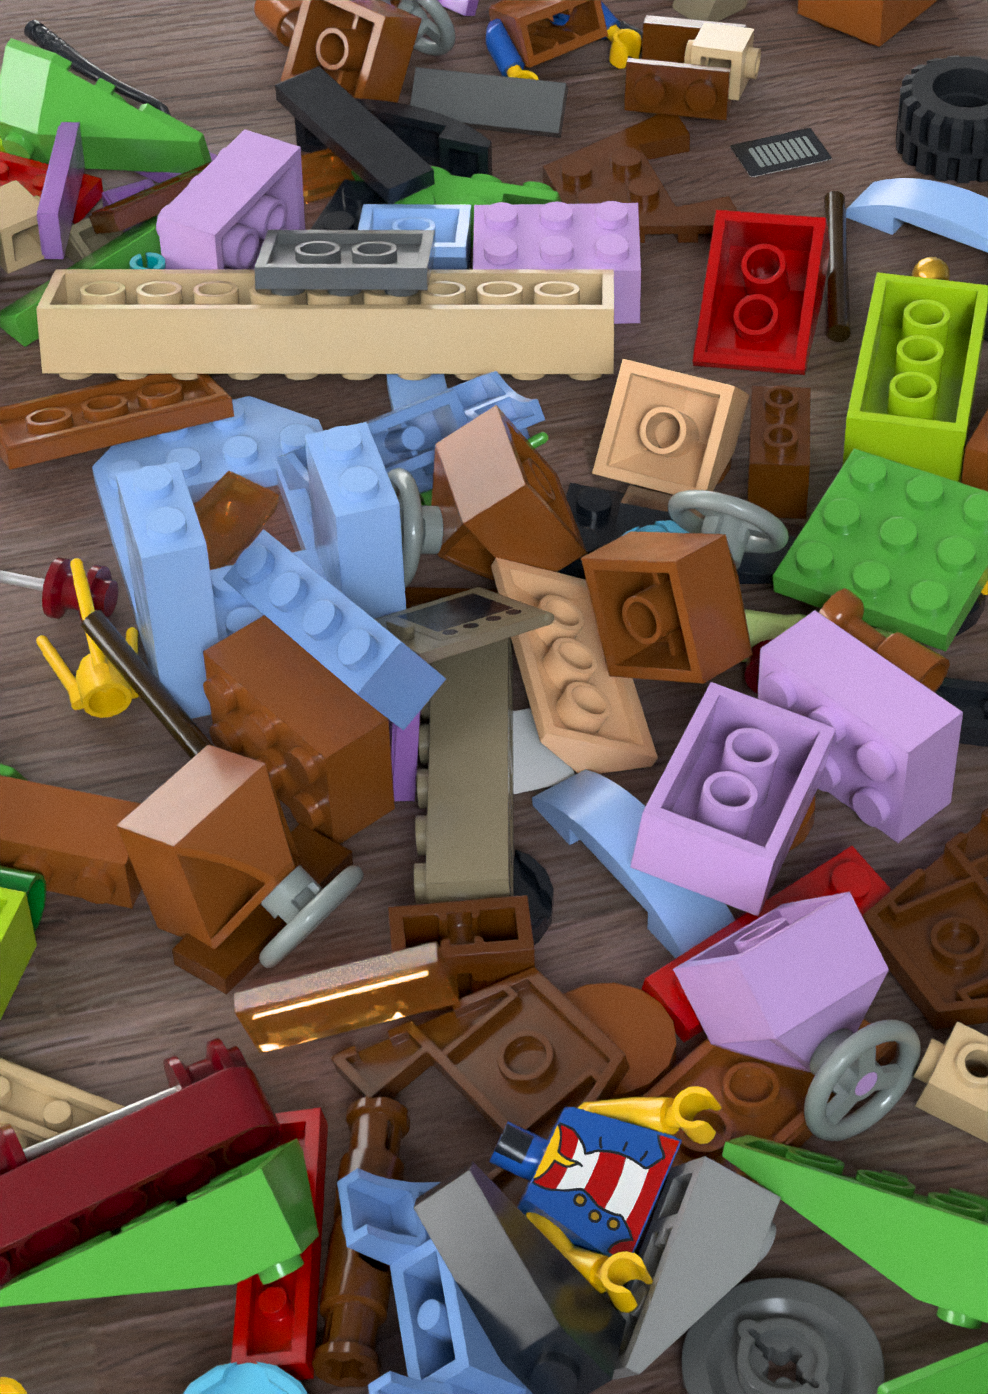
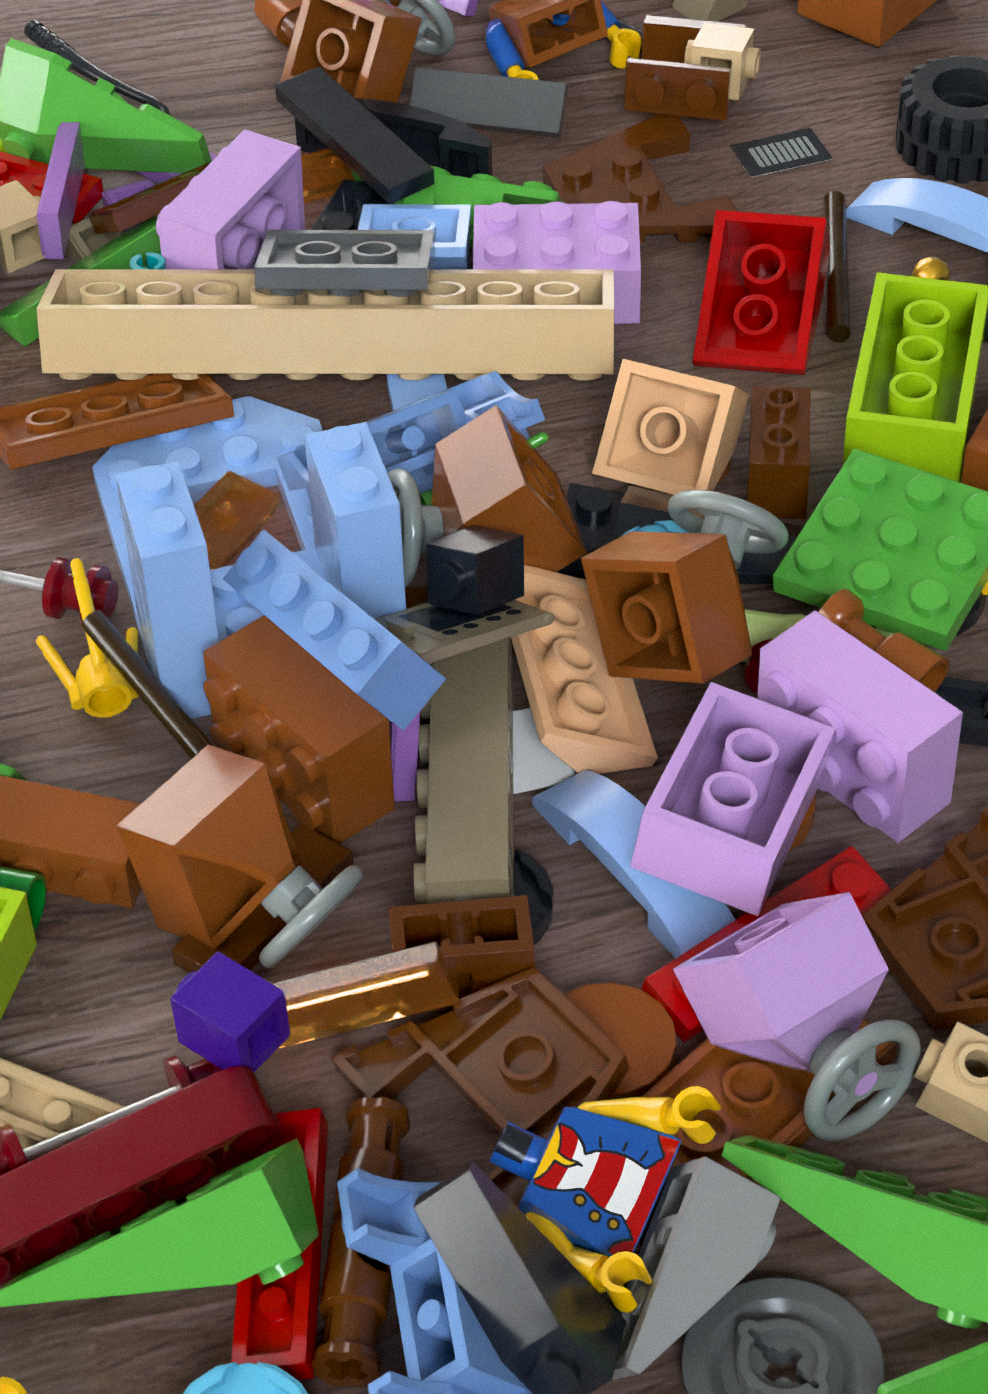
none -> dark purple brick [170,951,291,1072]
none -> black brick [426,525,524,615]

